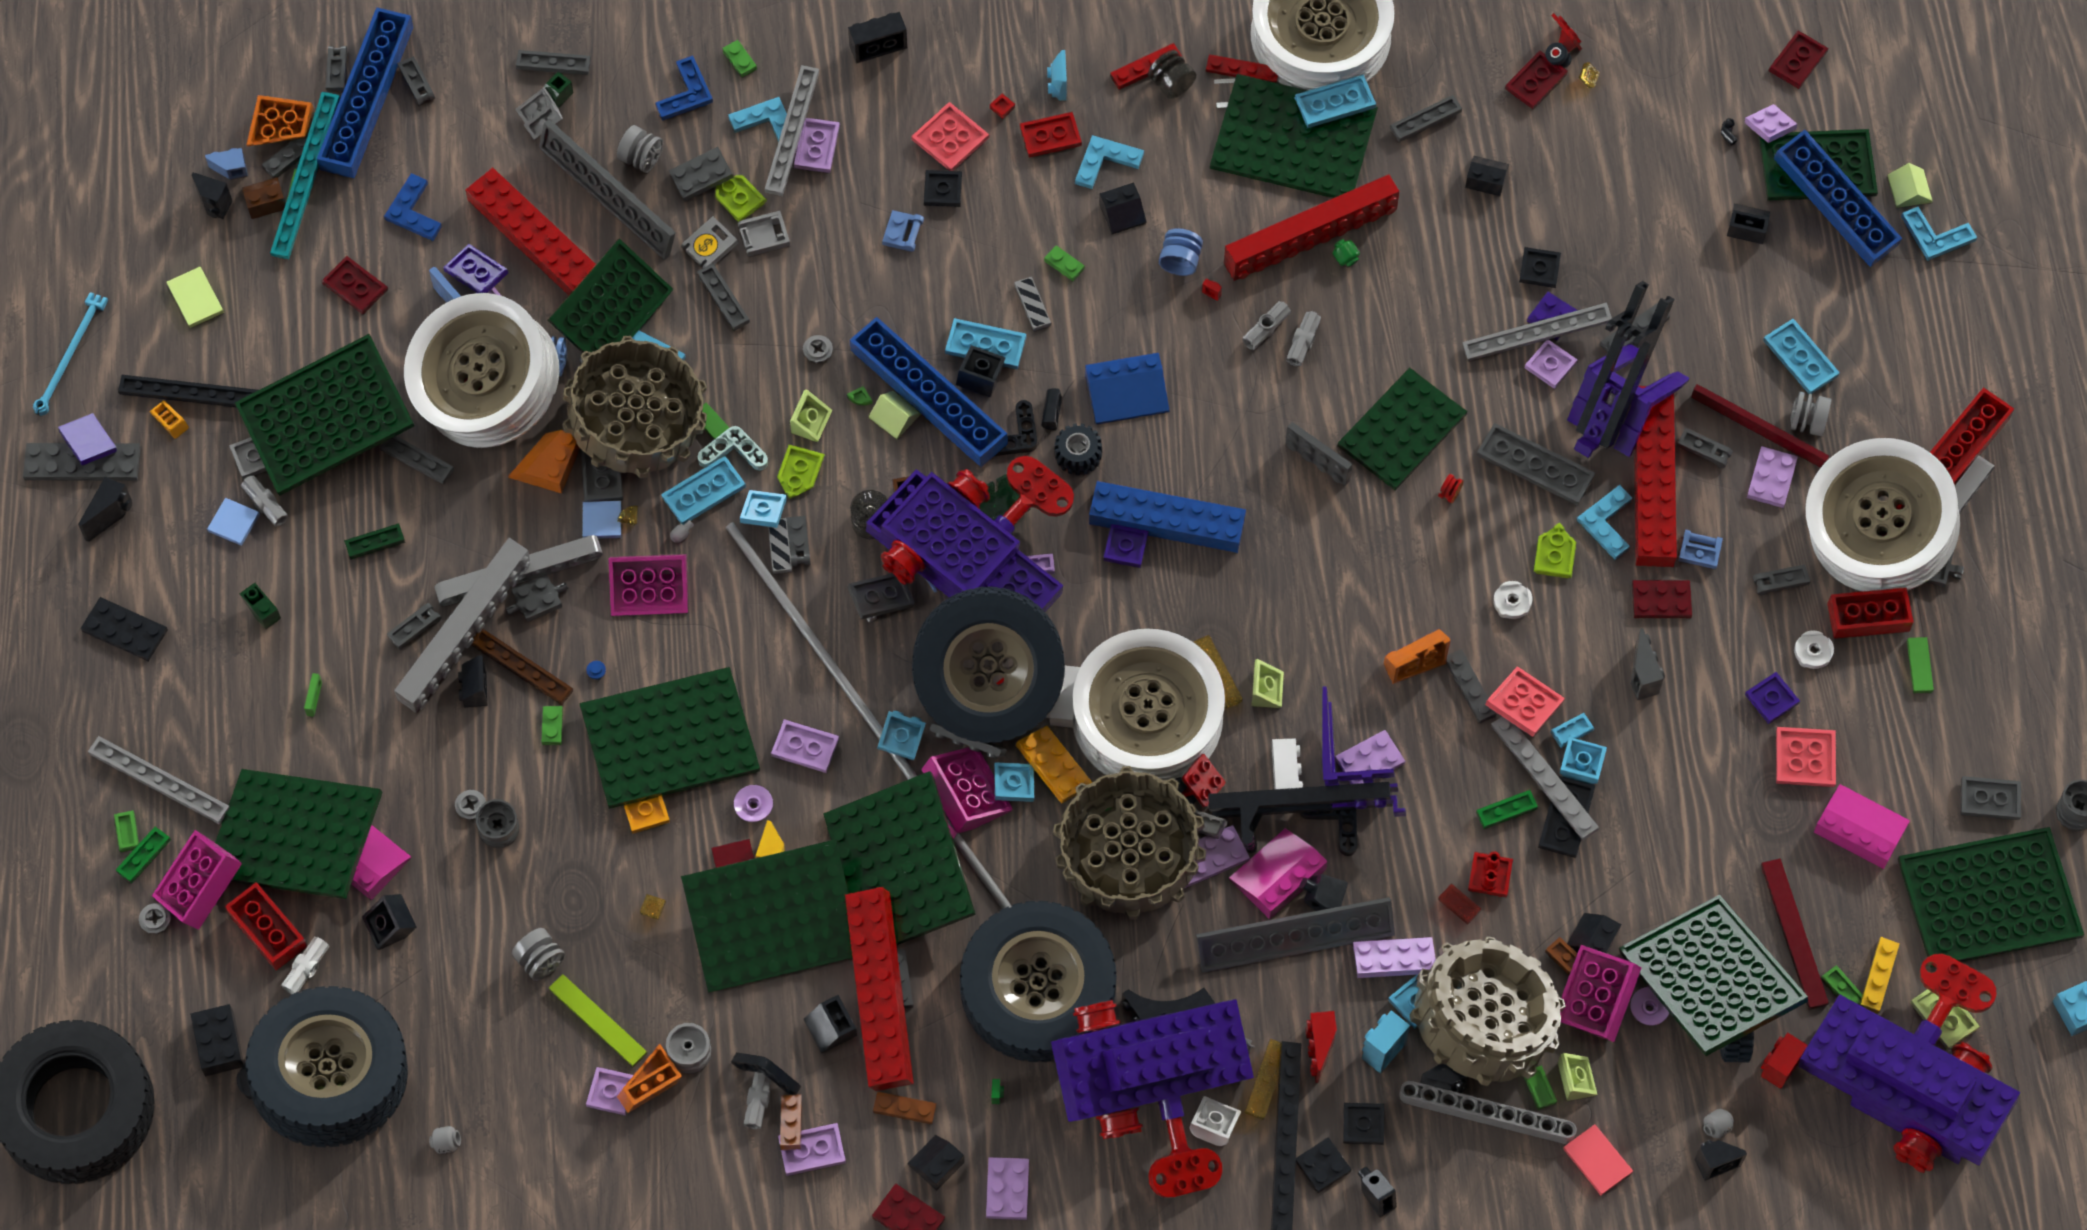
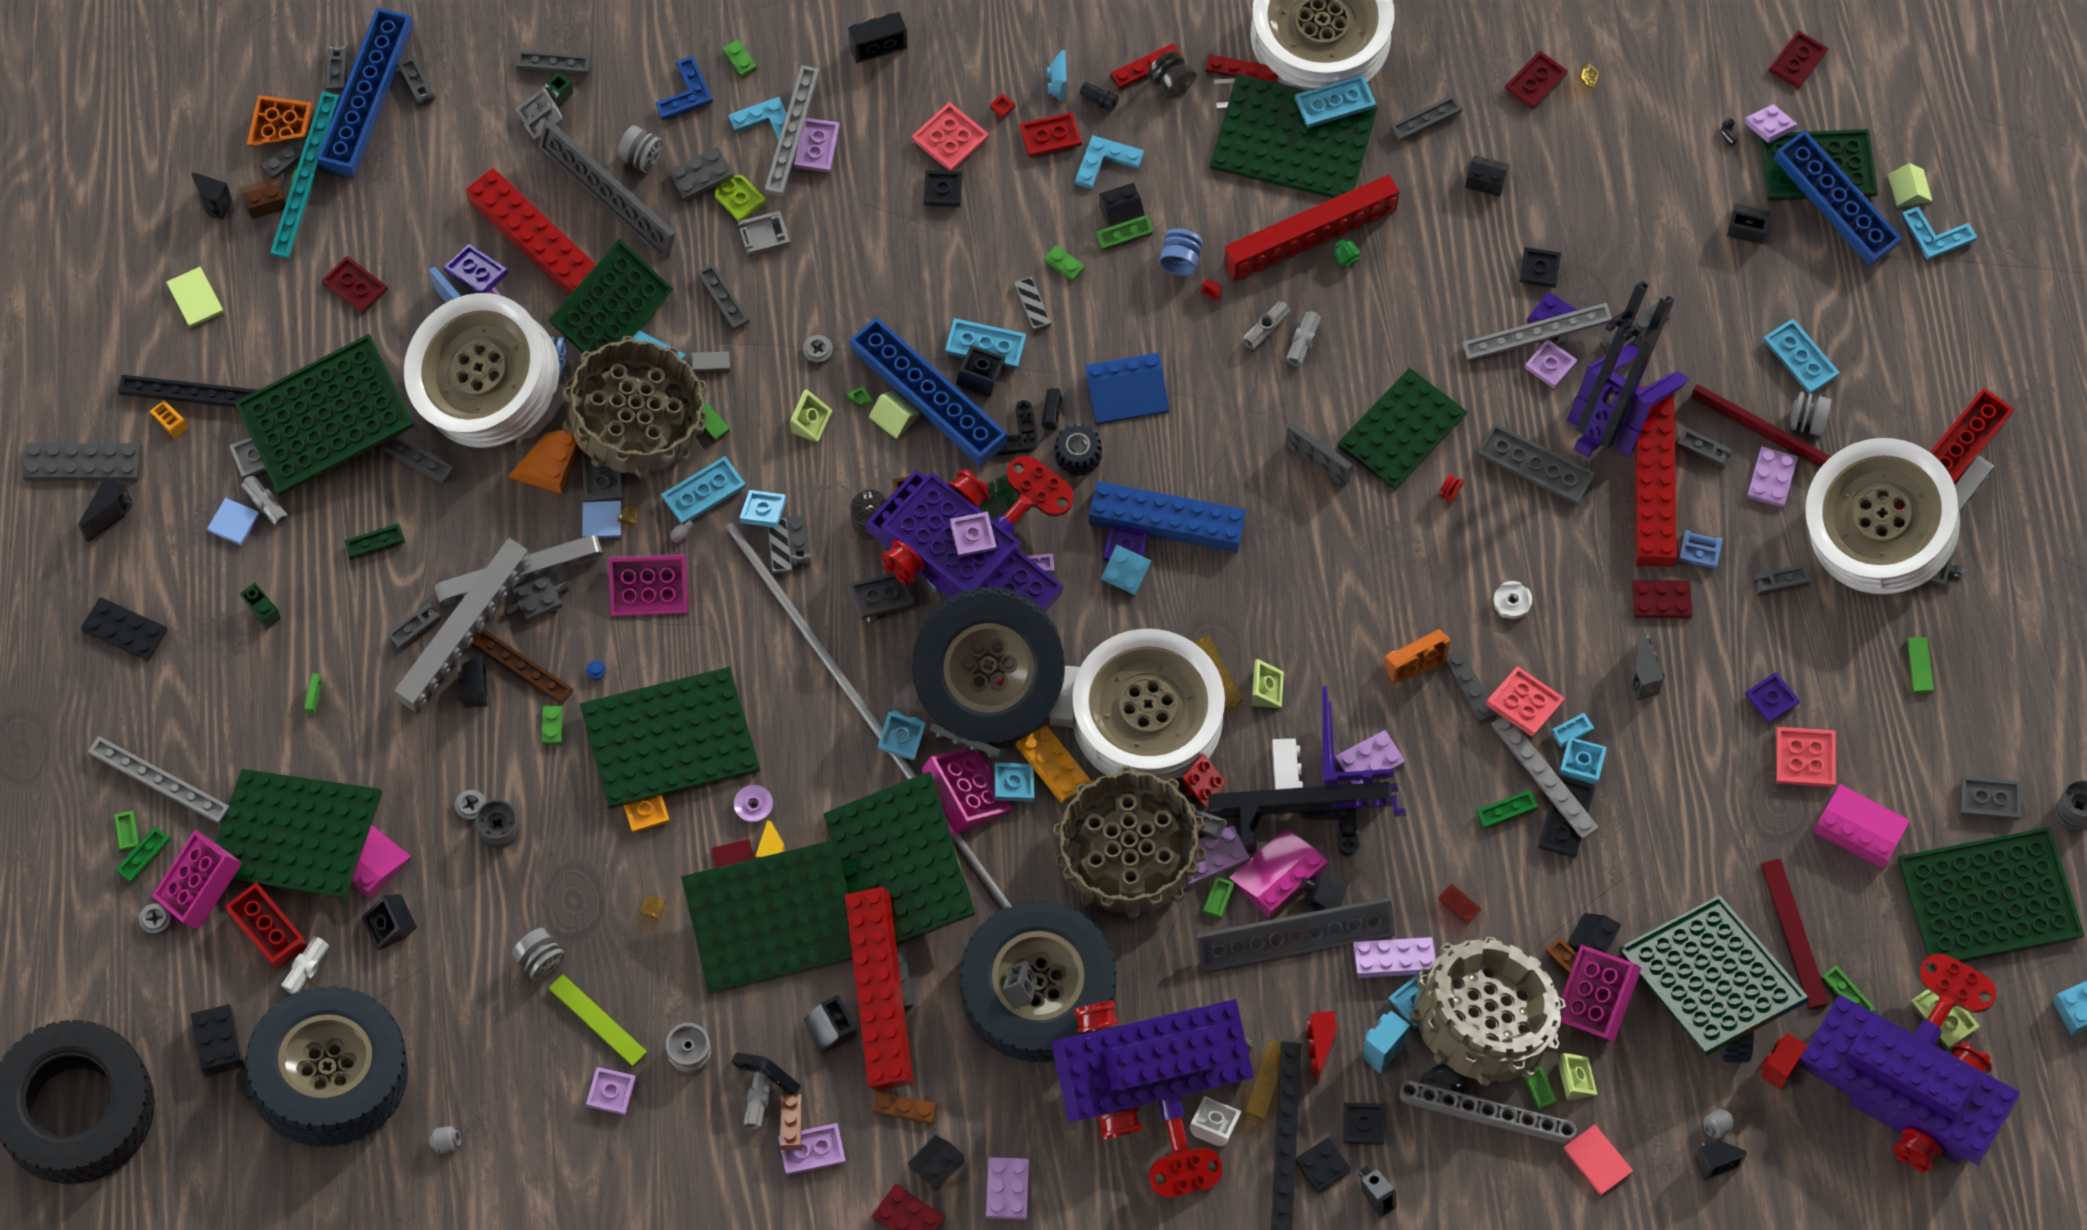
medium azure hinge [33,292,108,416] -> none
tile [58,413,117,466] -> none
medium blue slope [205,148,248,179] -> none
blue plate [384,173,442,241] -> none
orange wedge [617,1044,682,1113] -> none
light grey container [681,216,739,268] -> none
light aqua beam [698,426,768,471] -> none
lavender plate [771,719,839,773] -> none
lime tile [777,445,825,499] -> none
medium blue plate [882,210,924,251] -> none
green plate [991,1079,1004,1104] -> none
black arch [1121,988,1215,1021] -> none
red plate [1468,851,1513,898] -> none
lime tile [1534,523,1576,578] -> none
plate [1545,13,1582,68] -> none
medium azure plate [1577,485,1632,560] -> none
lavender dish [1630,987,1669,1025] -> none
white plate [1794,631,1834,669] -> none
red brick [1827,587,1914,639] -> none
yellow plate [1860,937,1900,1014] -> none
none -> light grey tile [692,351,730,372]
none -> lavender plate [950,512,997,557]
none -> dark grey brick [1003,961,1037,1008]
none -> black axle [1079,82,1119,112]
none -> bright green tile [1095,215,1154,249]
none -> medium azure plate [1101,545,1151,595]
none -> bright green tile [1203,876,1235,919]

